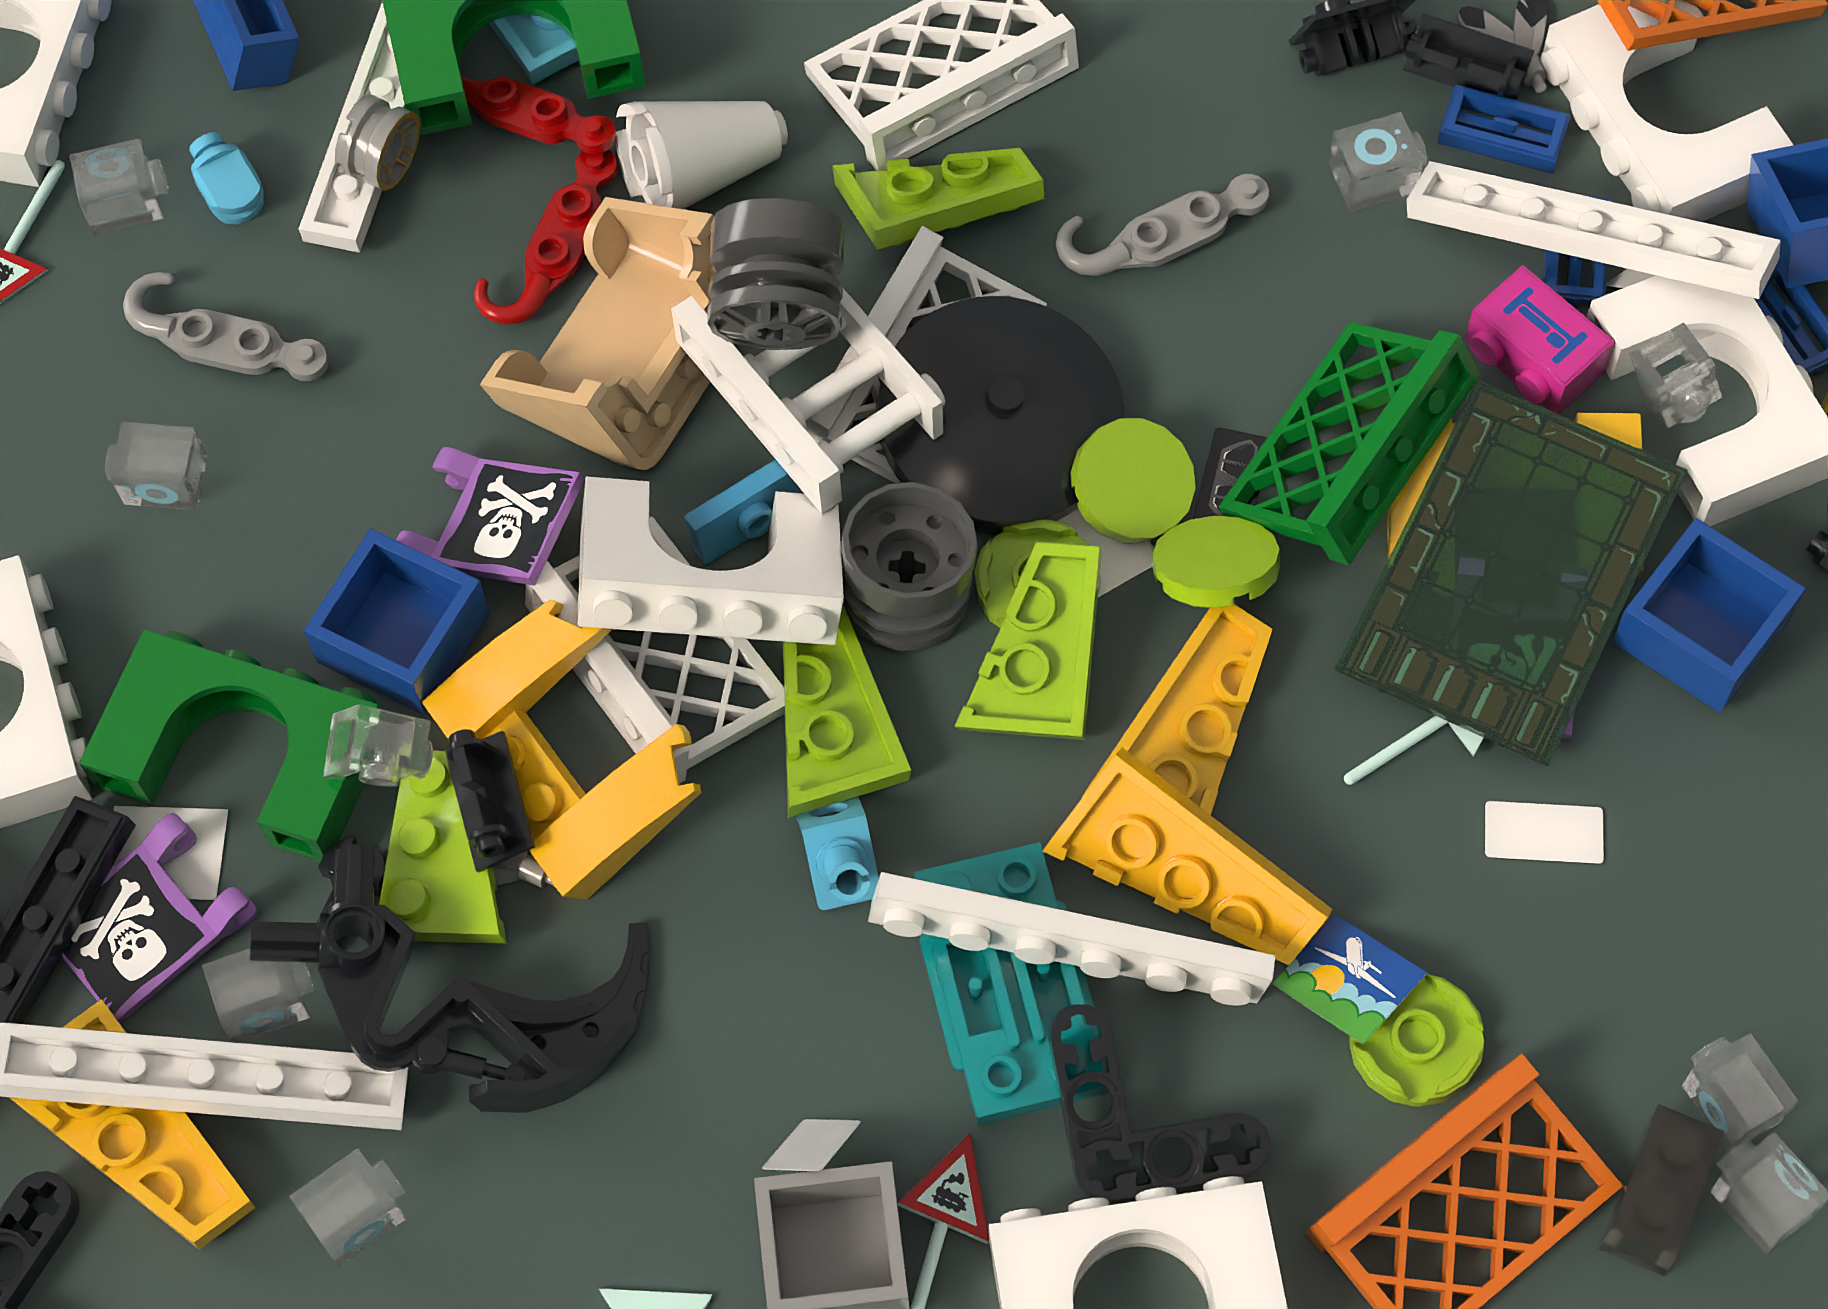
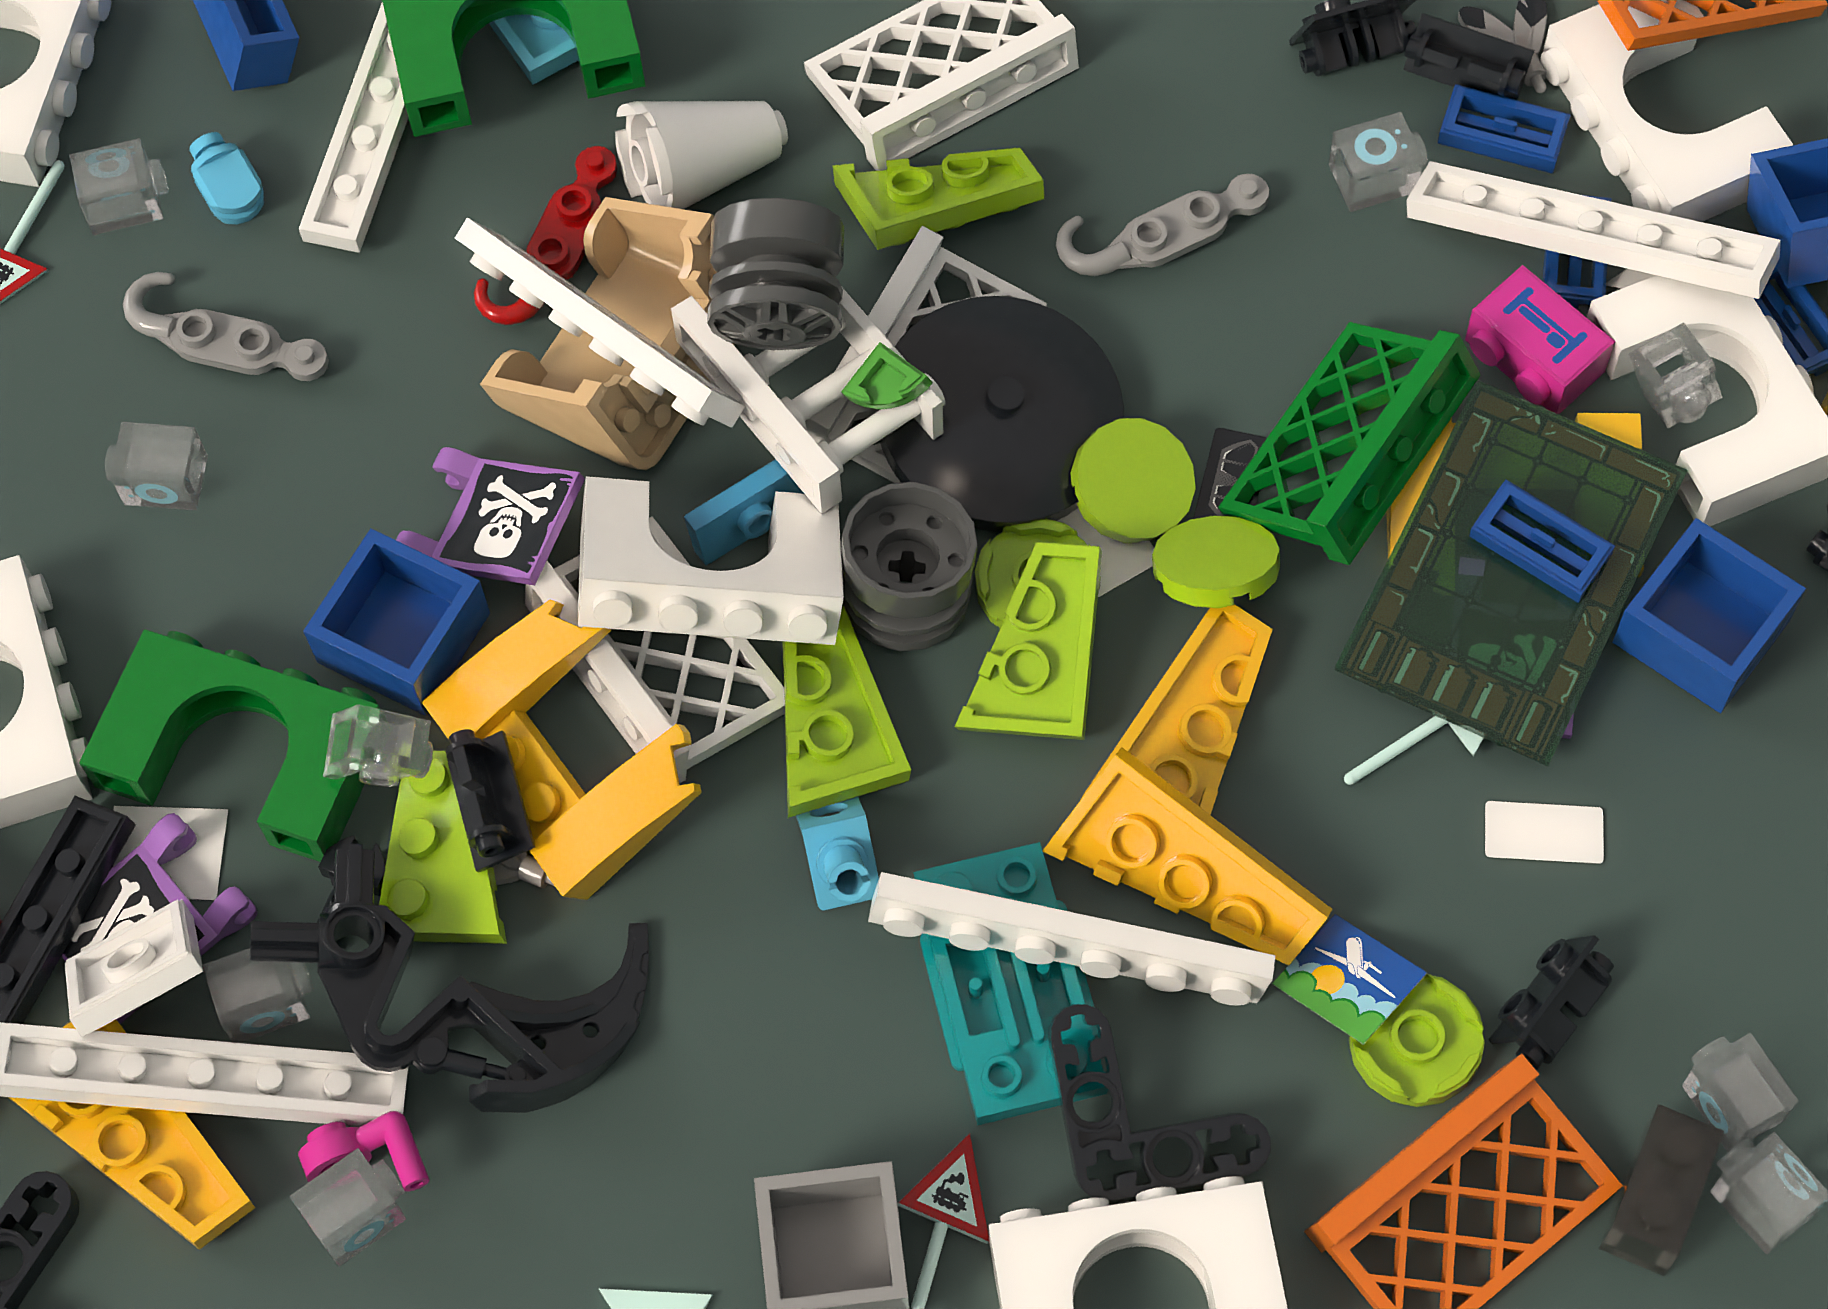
light grey wheel [335,94,420,191] -> none
red piece [461,76,616,154] -> none
white sticker [762,1119,861,1171] -> none
none -> white tile [65,899,203,1038]
none -> dark pink plate [298,1111,430,1191]
none -> white plate [455,218,745,428]
none -> bright green tile [841,342,933,409]
none -> blue tile [1469,479,1615,603]
none -> black hinge [1489,935,1614,1070]

